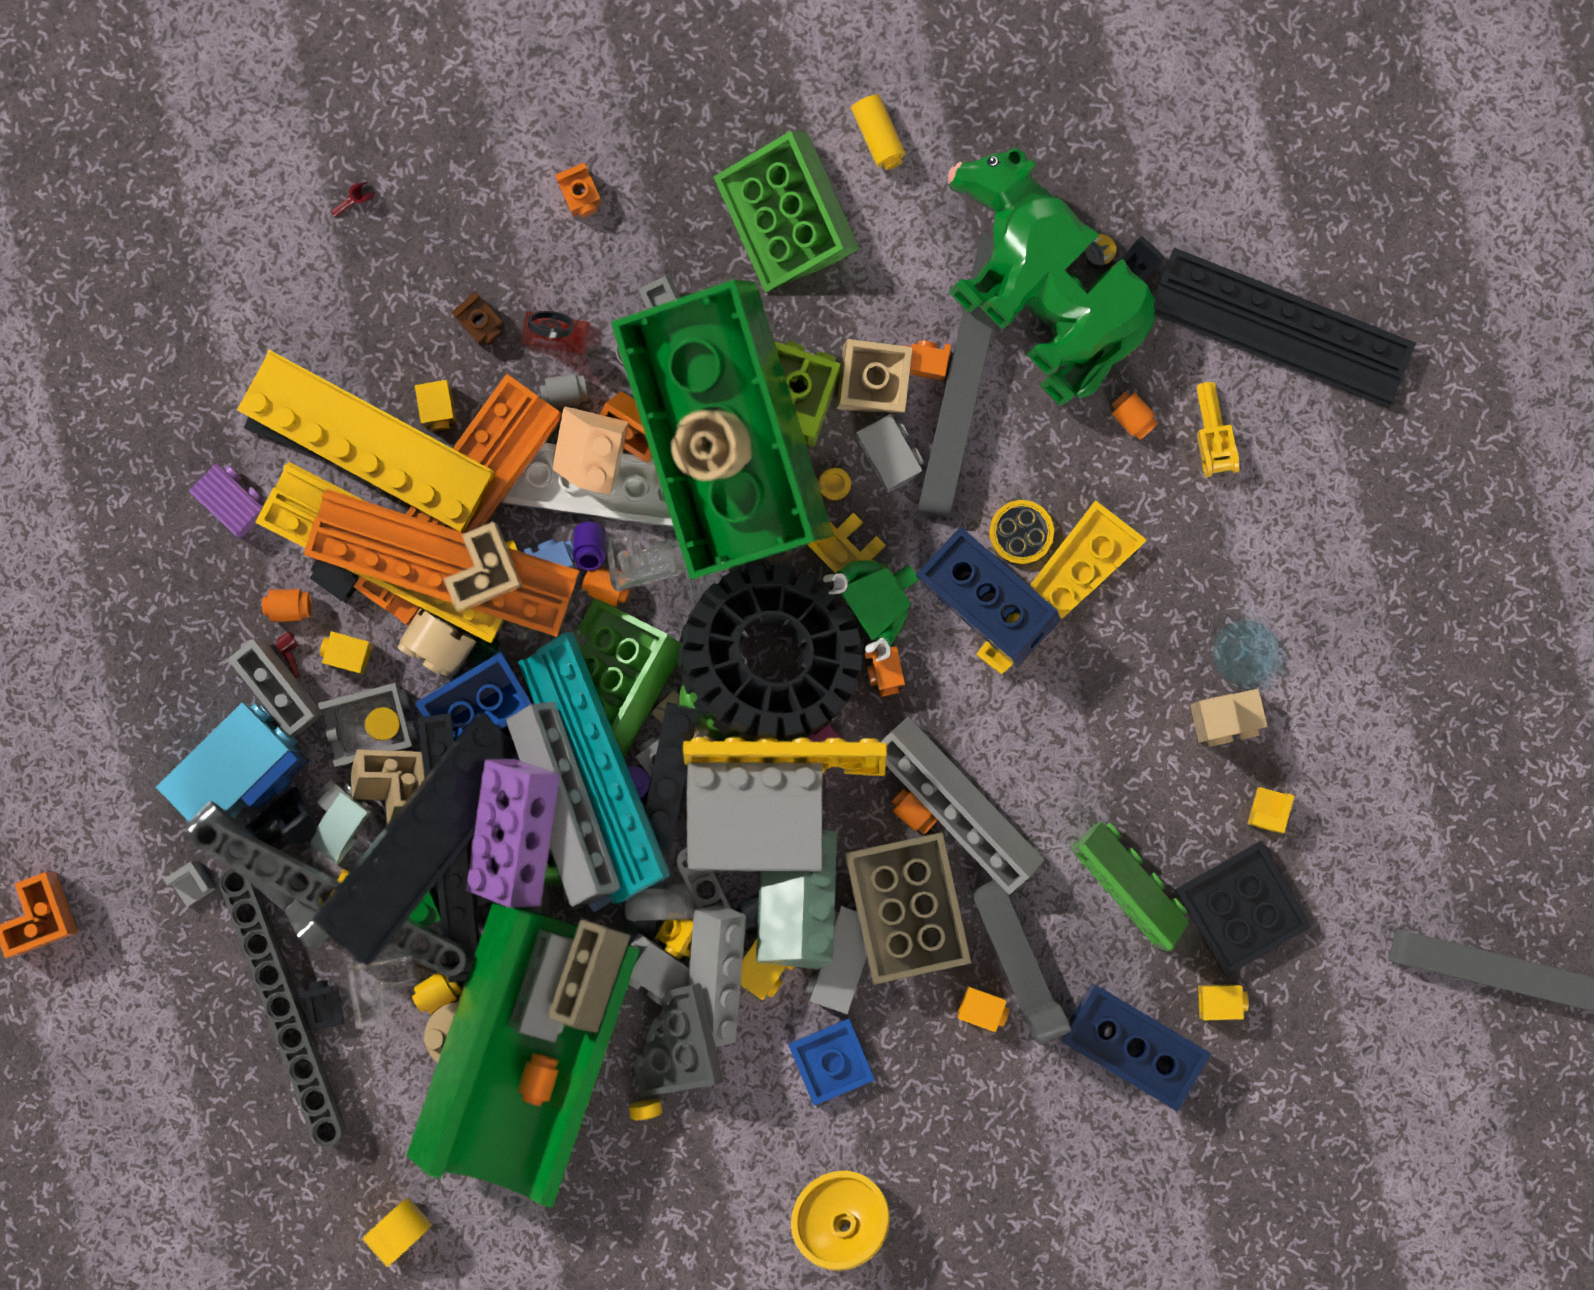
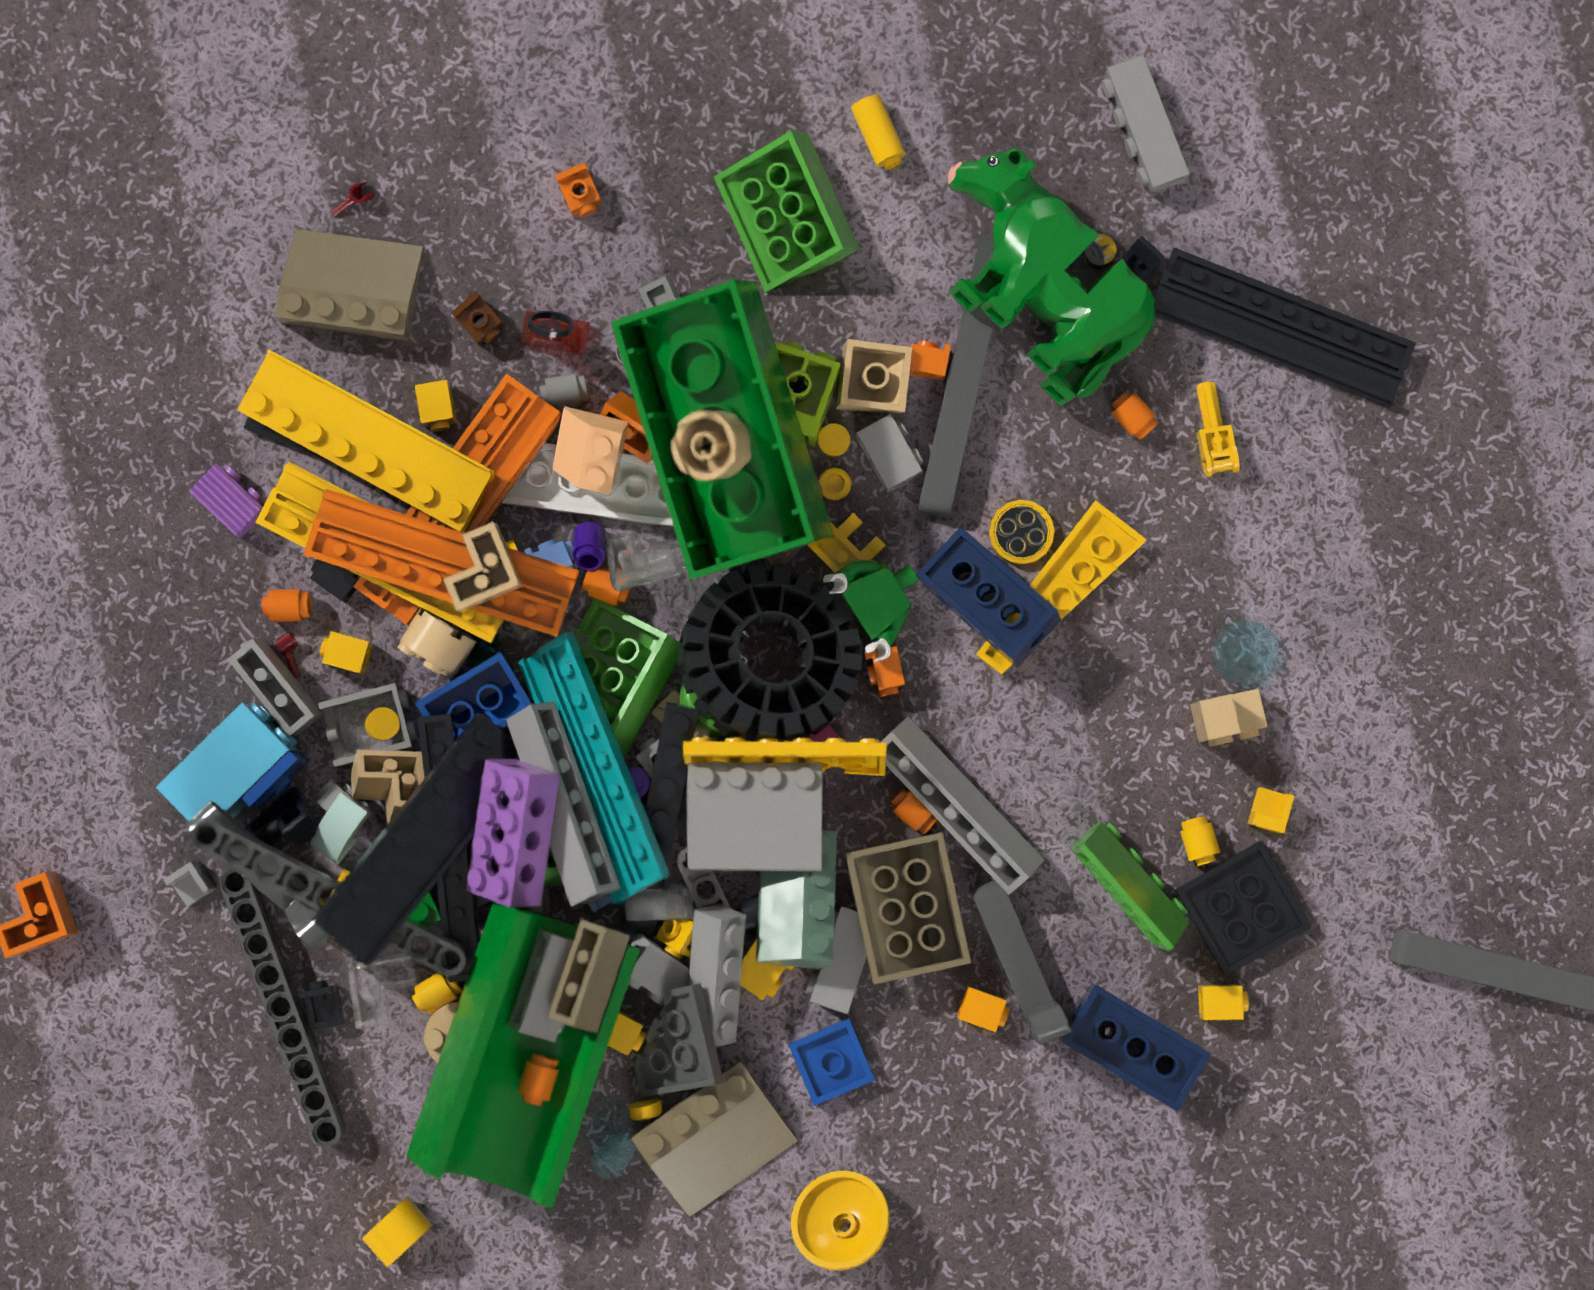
none -> dark tan slope [275,229,424,342]
none -> clear light blue brick [591,1130,638,1181]
none -> yellow brick [608,1011,647,1056]
none -> dark tan slope [631,1058,798,1217]
none -> yellow tile [818,423,850,457]
none -> light grey brick [1101,54,1190,194]
none -> yellow brick [1180,816,1221,866]

